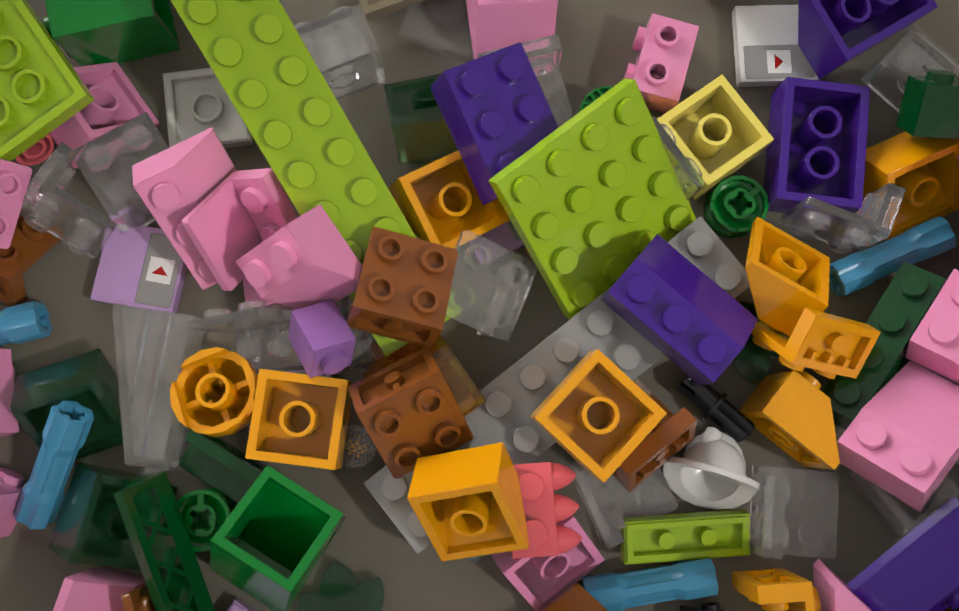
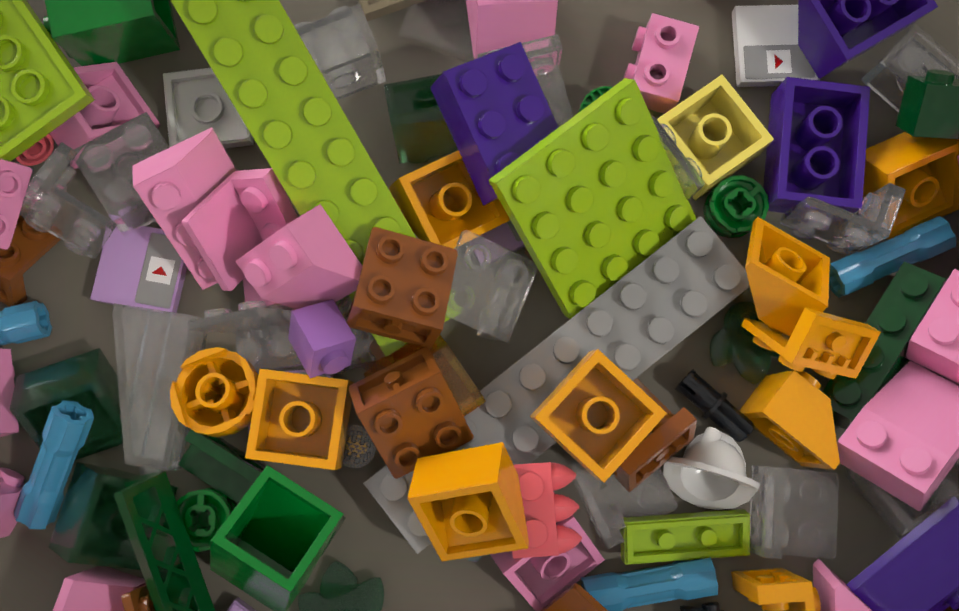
dark purple slope [600,234,758,386] -> none

